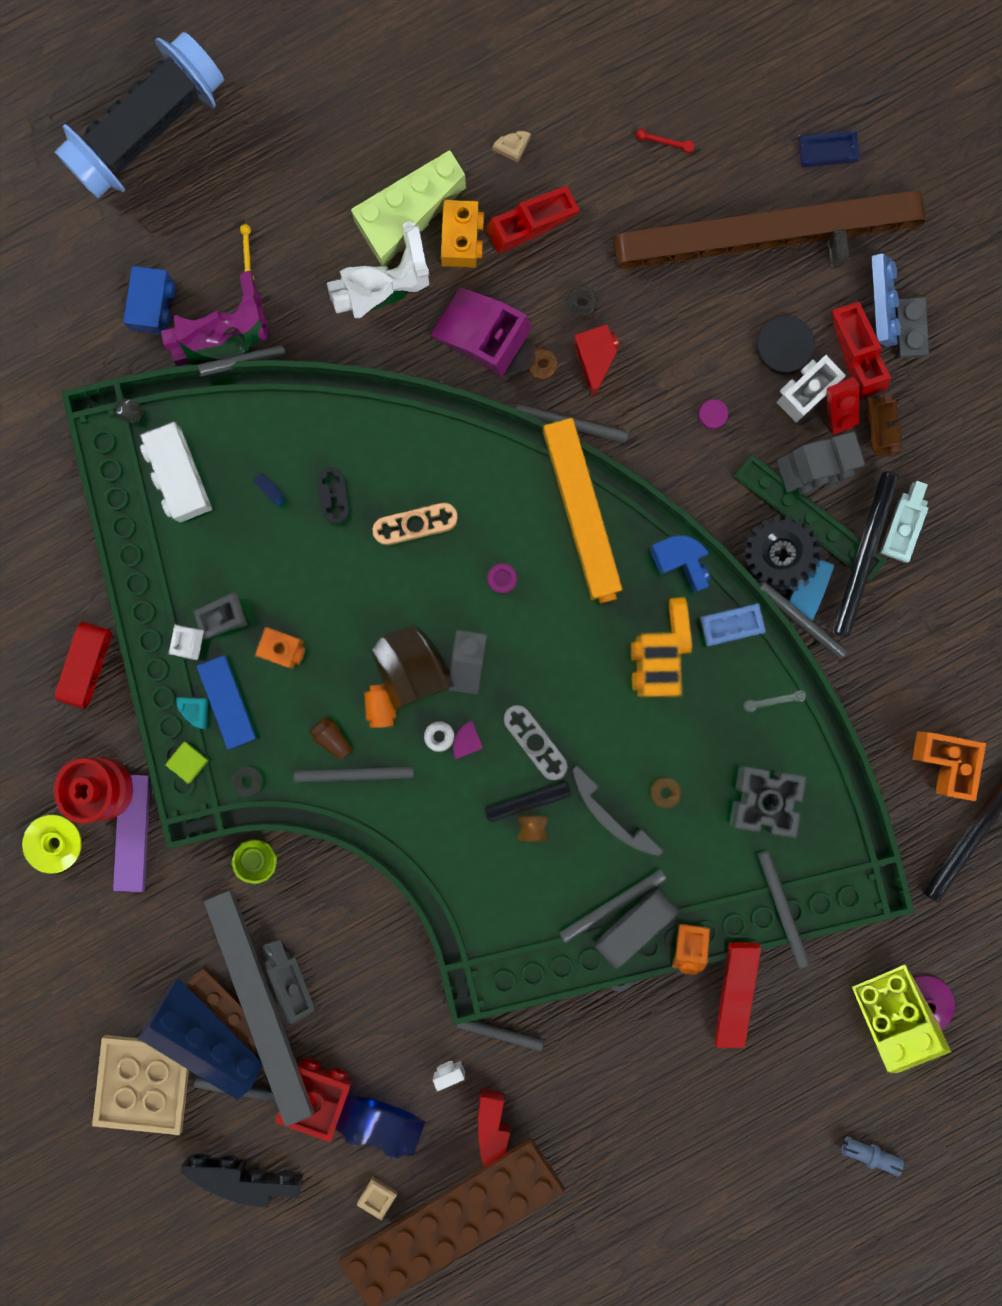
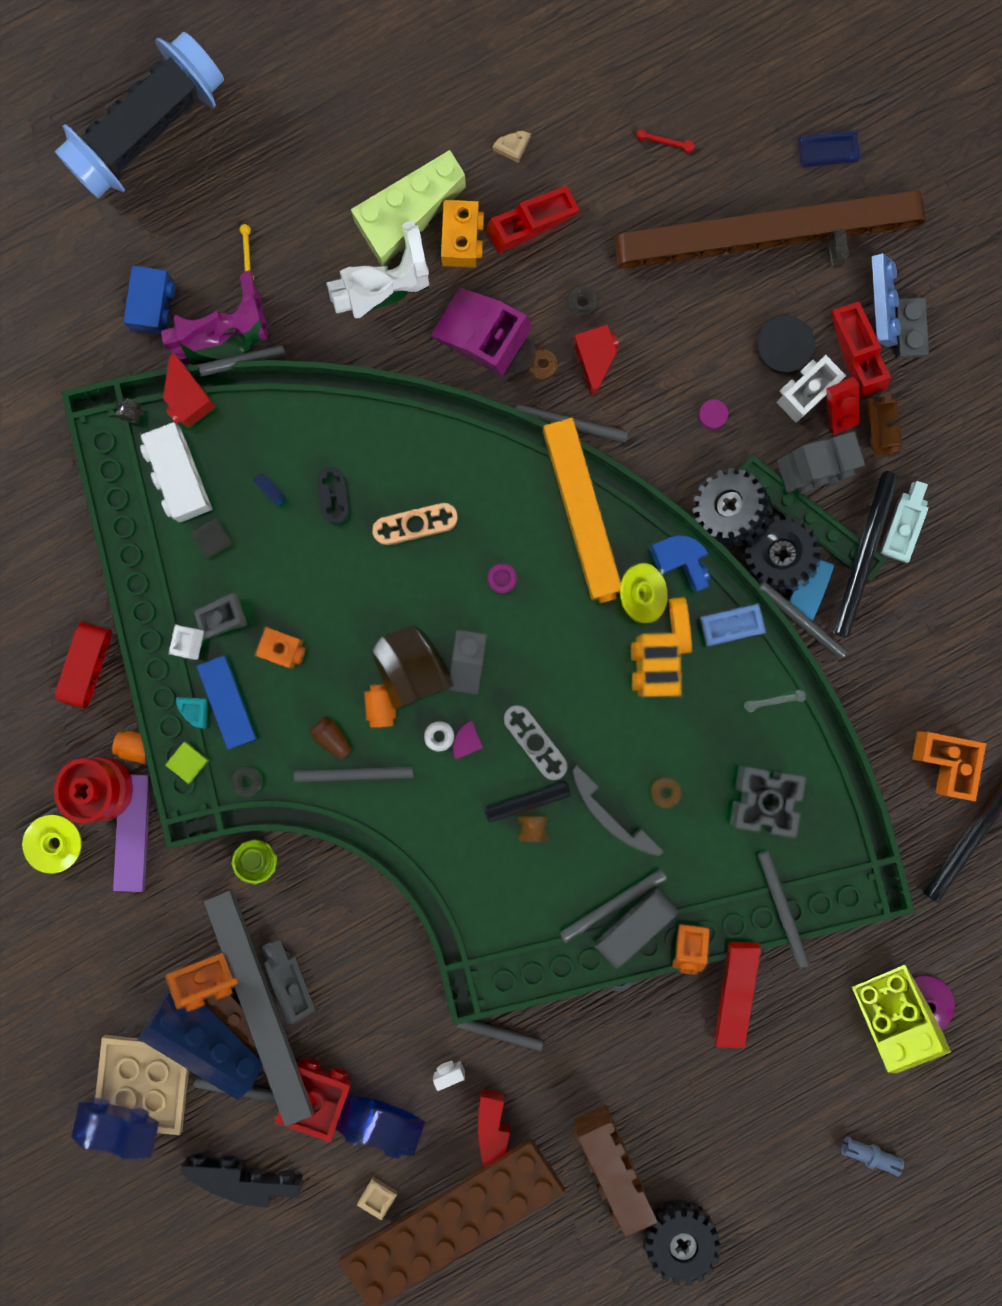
none -> clear blue brick [71,1098,159,1159]
none -> orange brick [112,730,147,765]
none -> red slope [163,353,216,428]
none -> orange bracket [165,953,238,1012]
none -> clear smoke tile [191,518,233,559]
none -> reddish brown wedge [573,1105,657,1237]
none -> neon yellow dish [621,563,668,623]
none -> black bush [644,1200,721,1286]
none -> black bush [693,468,772,547]

